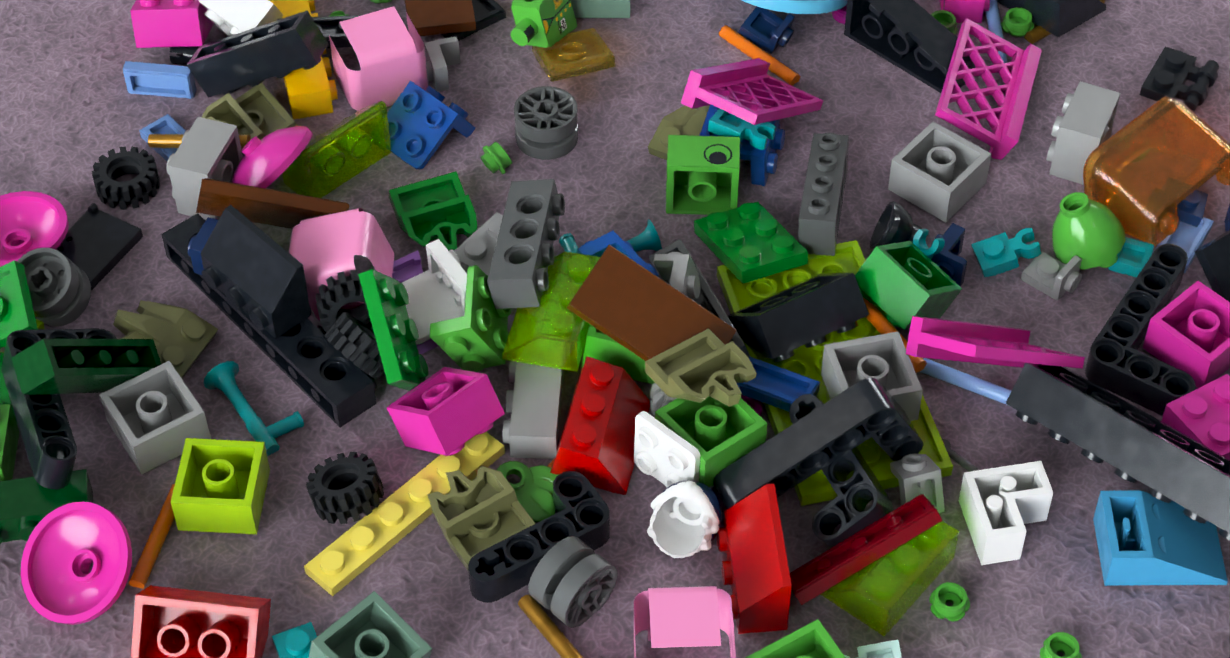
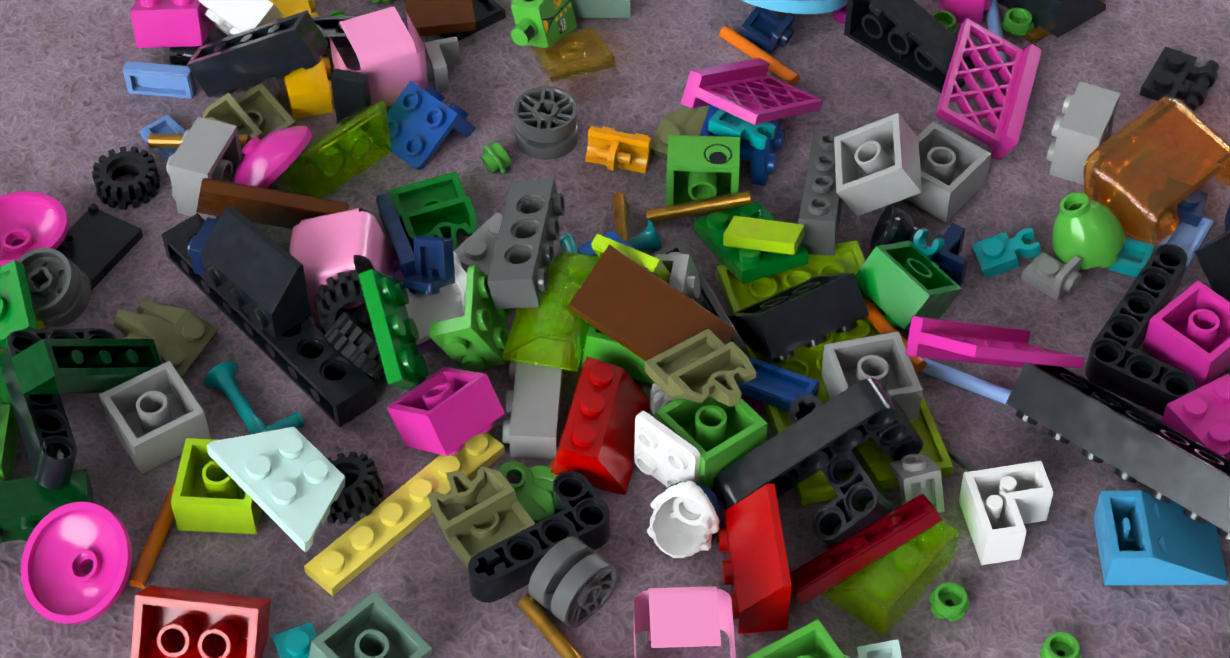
none -> light aqua wing [207,427,345,552]
none -> black tile [331,69,373,131]
none -> dark blue tile [376,192,418,295]
none -> dark blue bracket [403,235,455,295]
none -> light orange hips [585,126,651,174]
none -> lime tile [591,234,671,283]
none -> pearl gold bar [612,193,631,244]
none -> pearl gold bar [646,190,753,223]
none -> lime tile [723,216,805,255]
none -> light grey brick [834,113,922,216]

